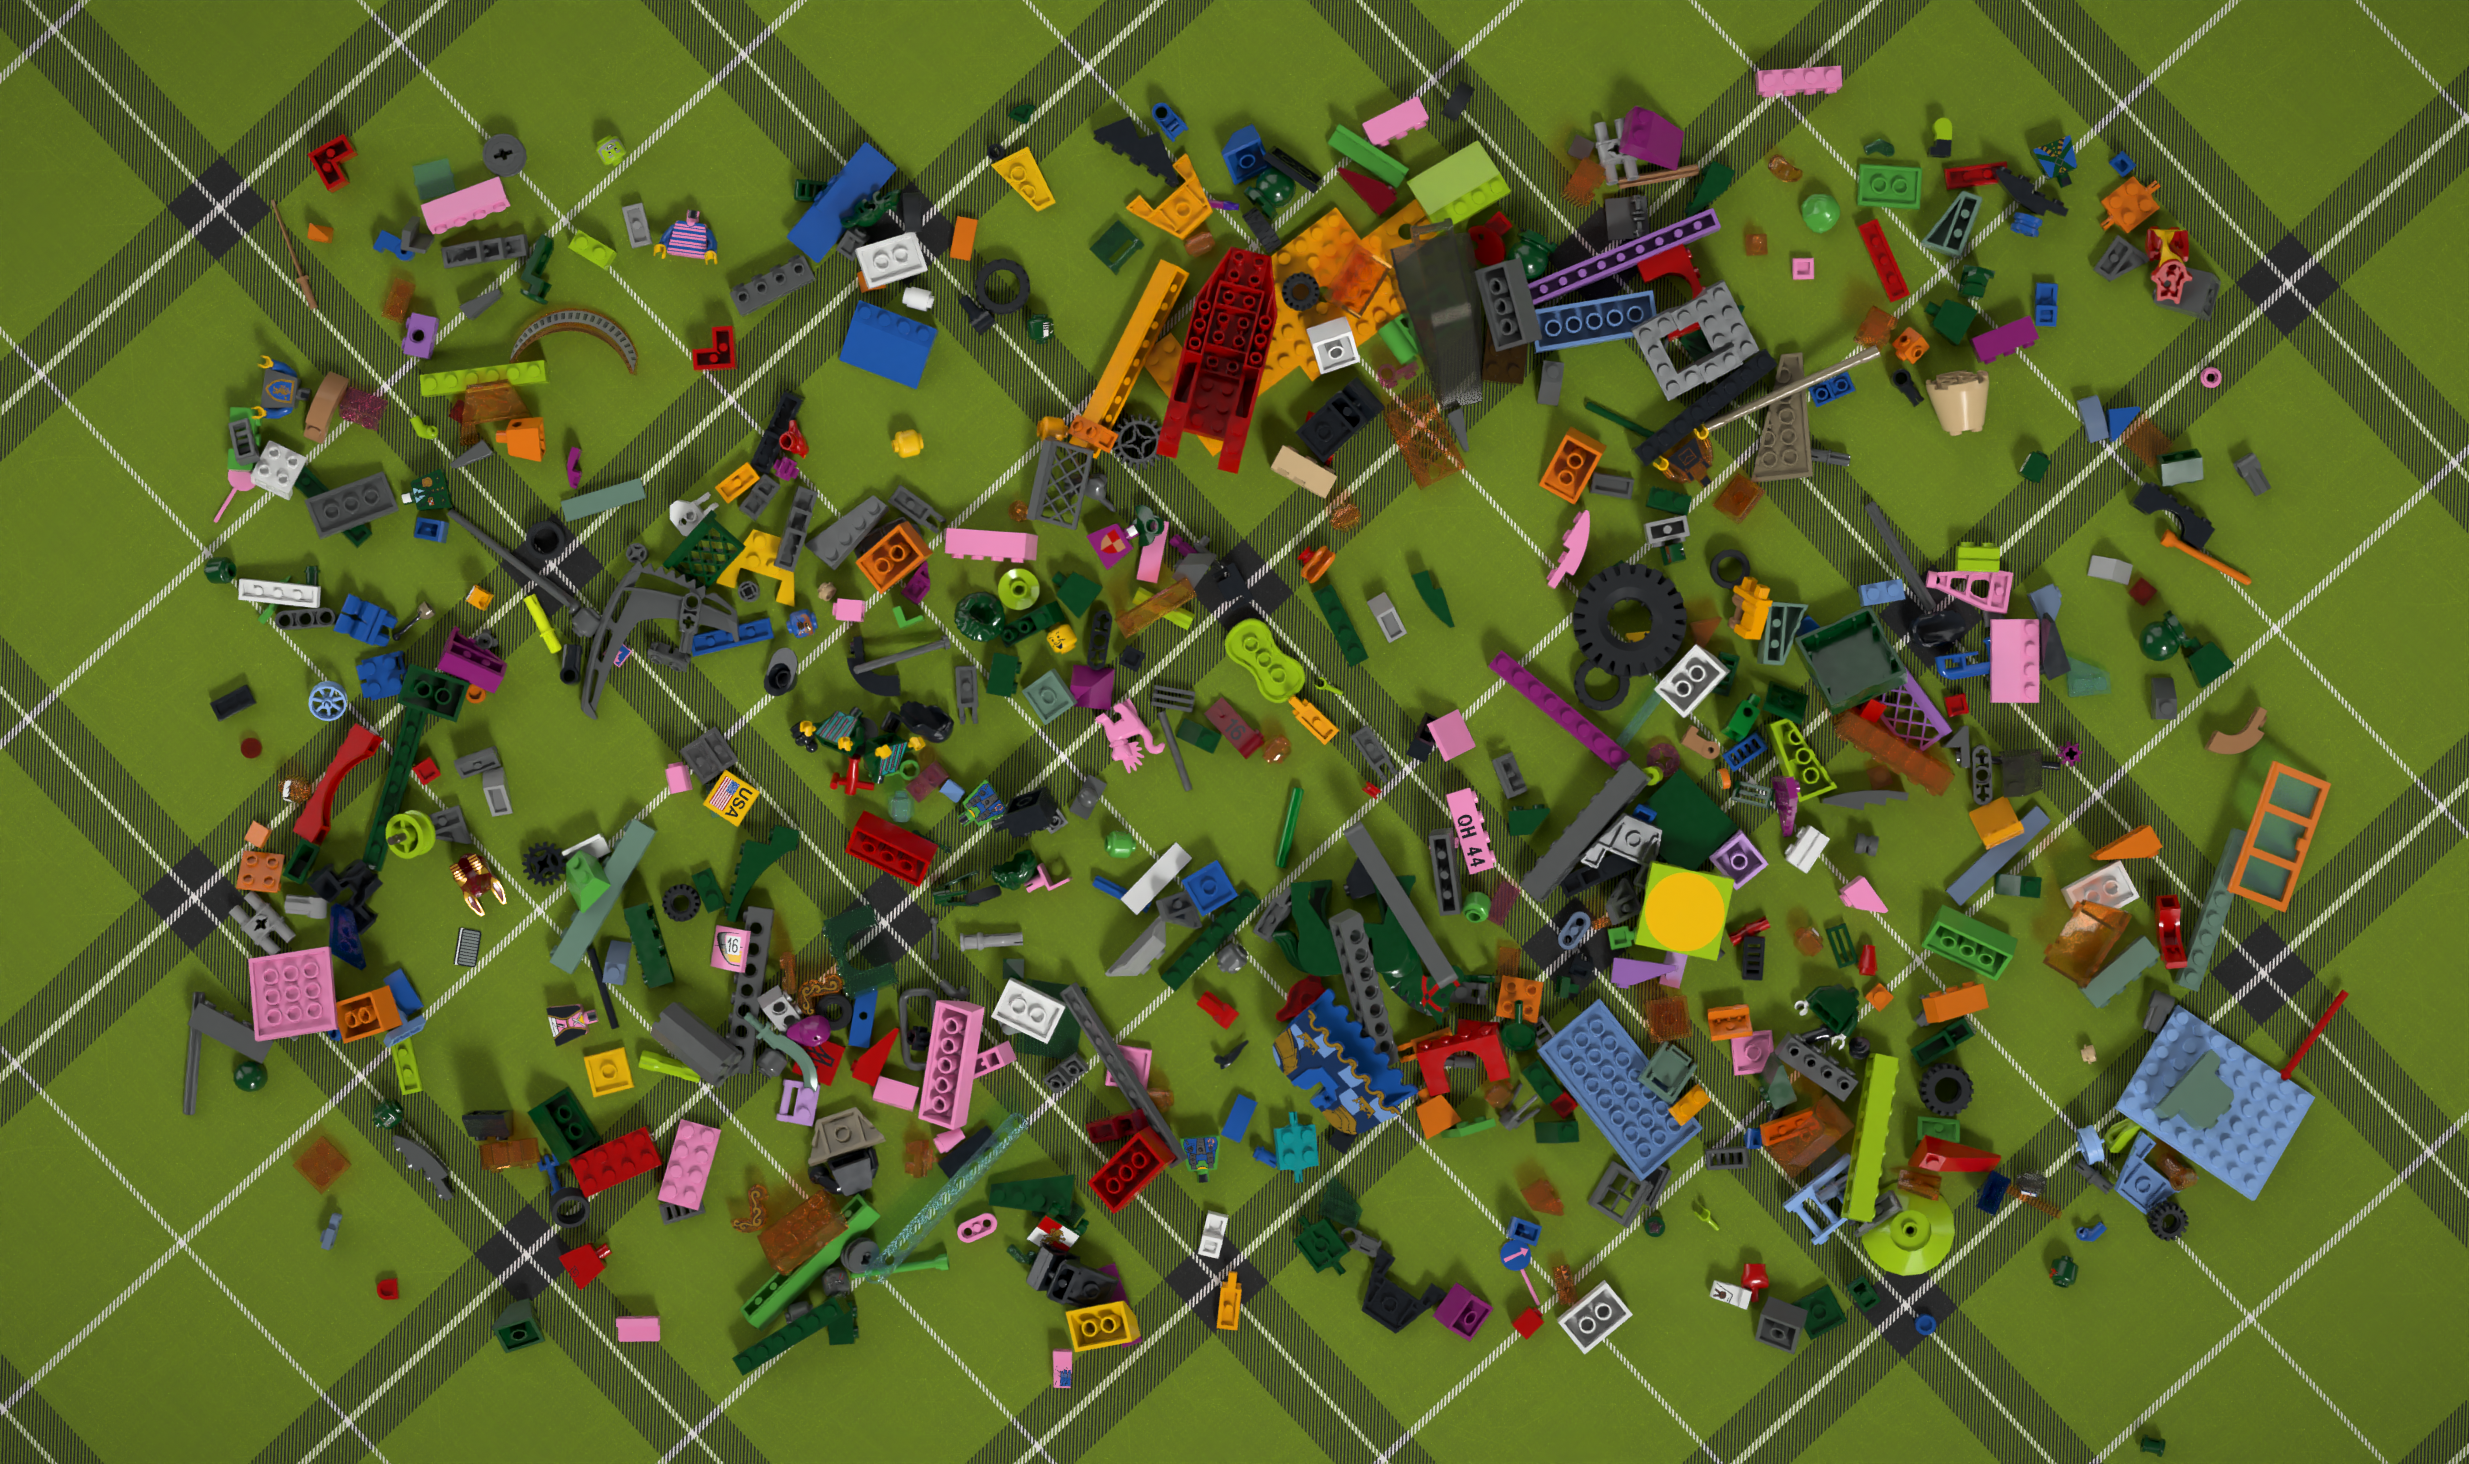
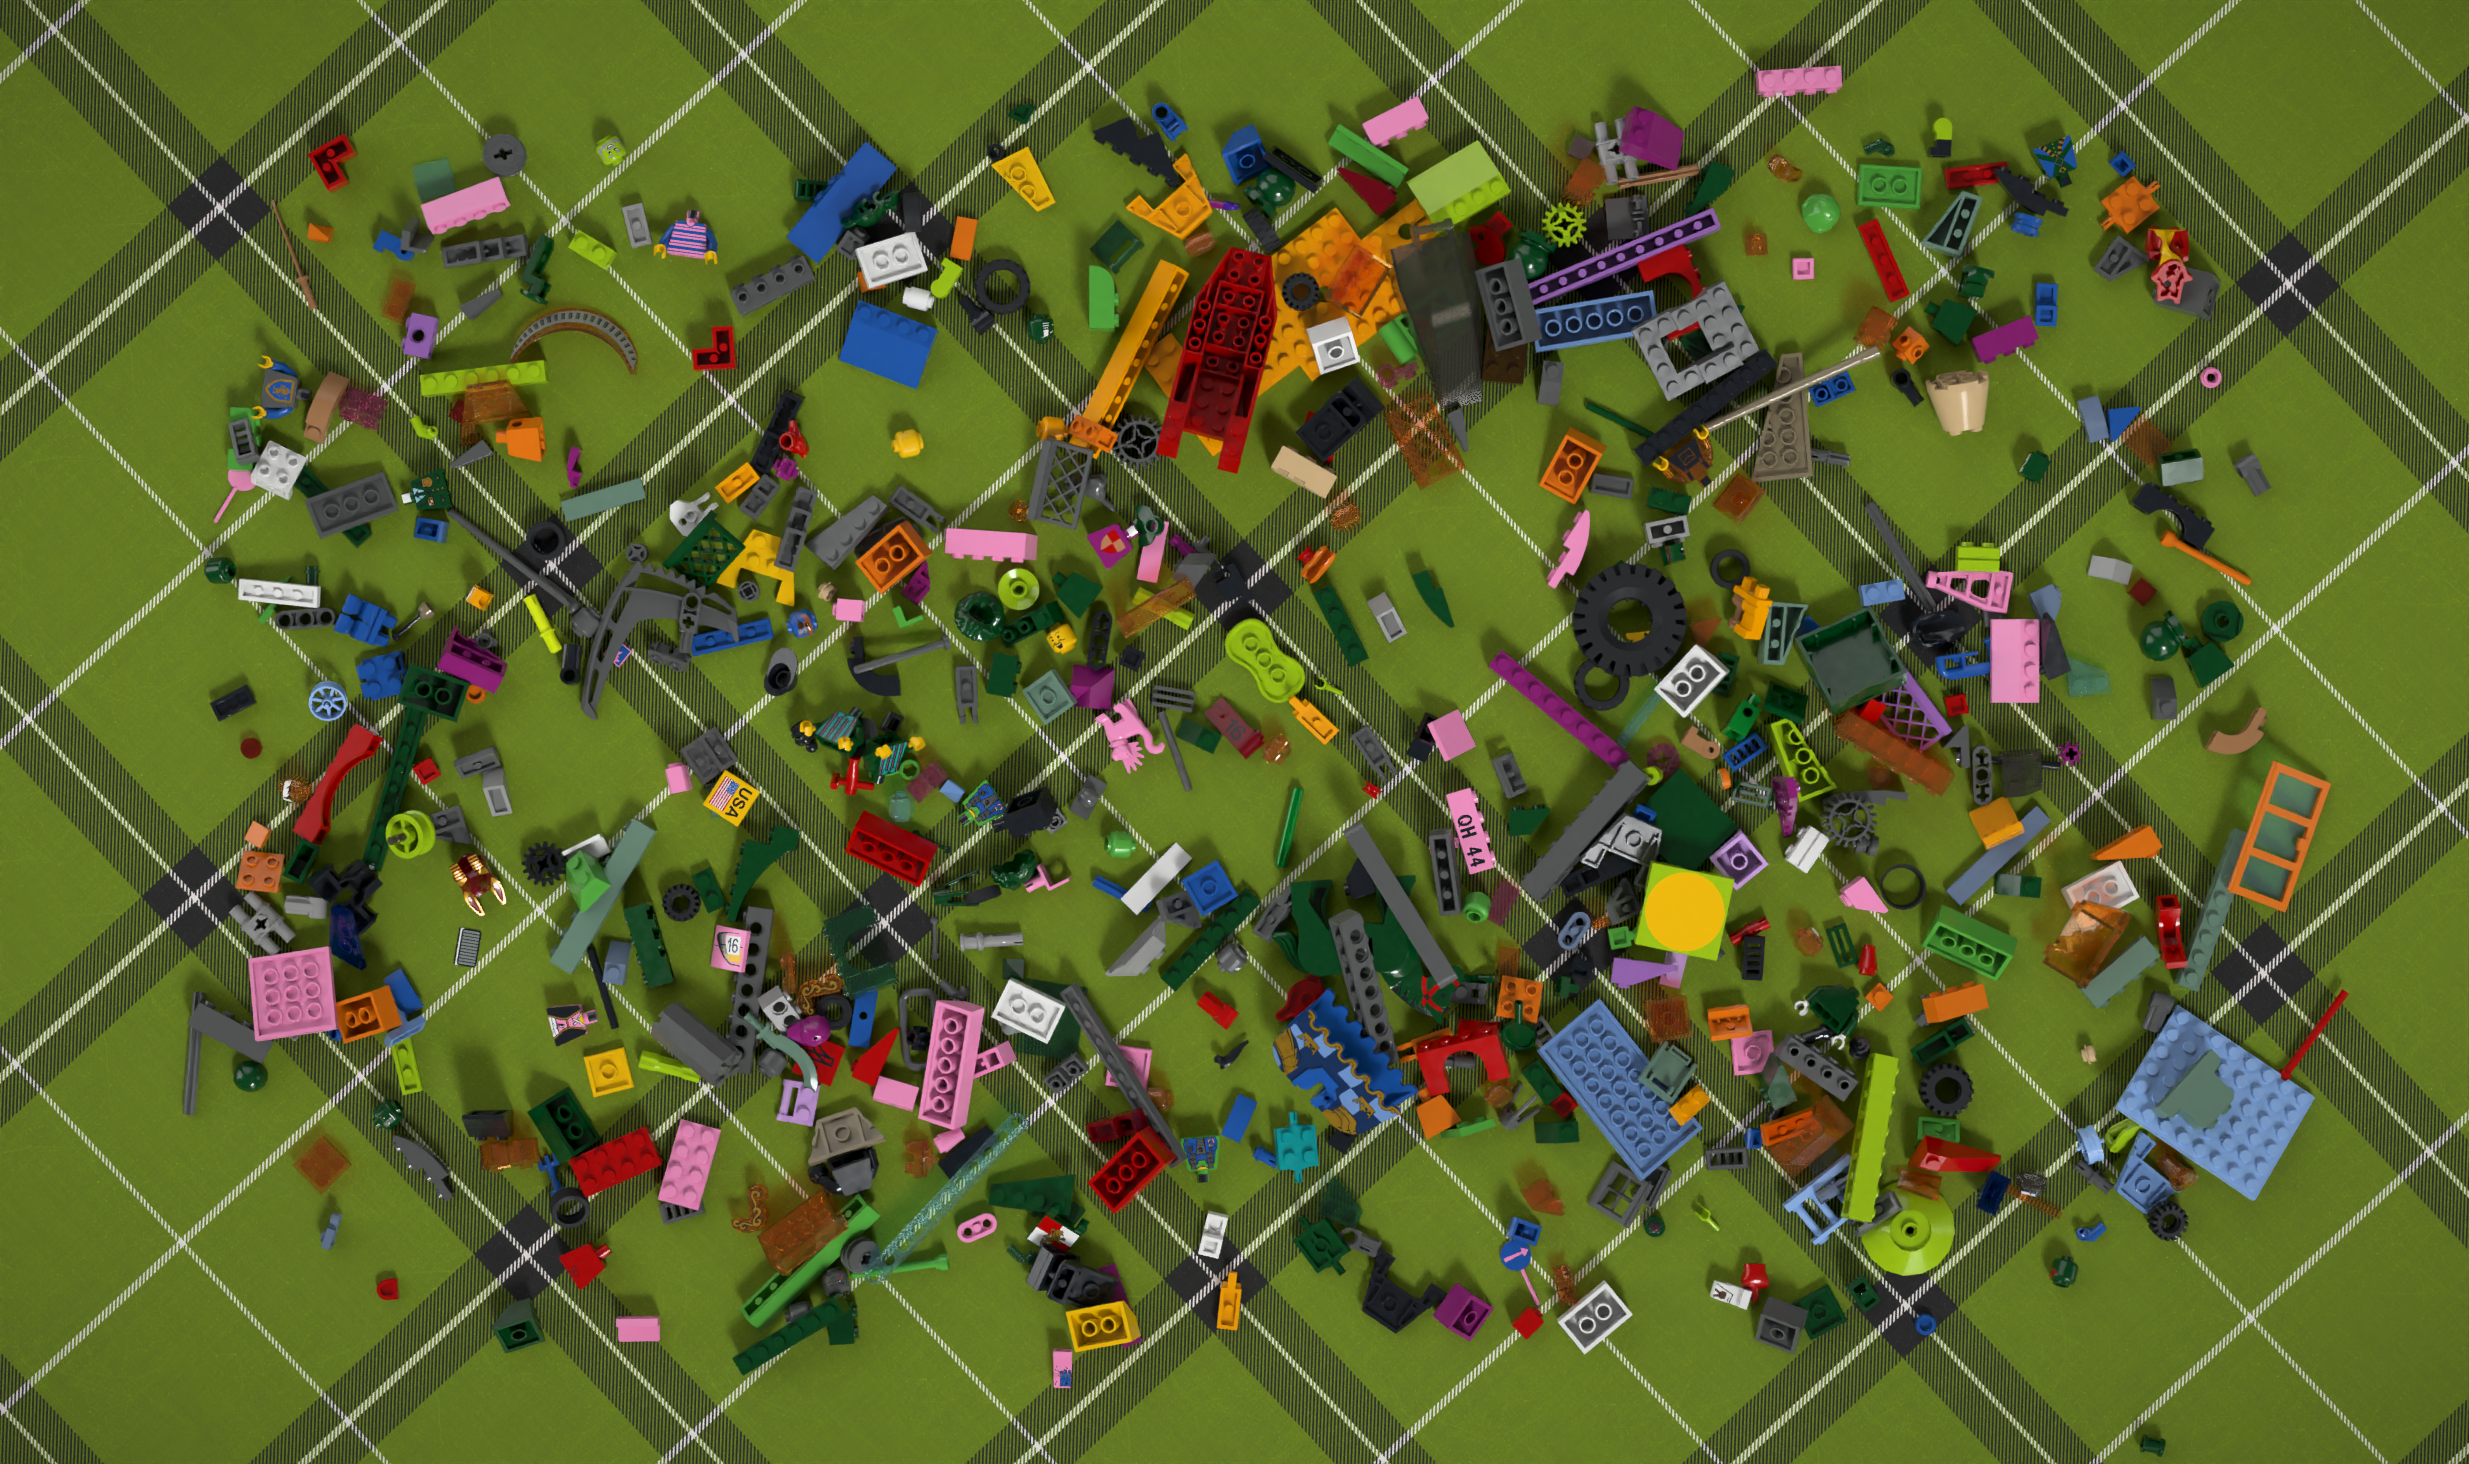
black hair [900,701,954,743] -> none
black tyre [1441,81,1475,122] -> none
none -> lime leg [931,258,963,299]
none -> bright green brick [1089,266,1119,332]
none -> lime gear [1541,203,1586,248]
none -> dark grey gear [1820,792,1877,848]
none -> black tyre [1880,864,1926,910]
none -> dark green plate [2201,601,2244,642]

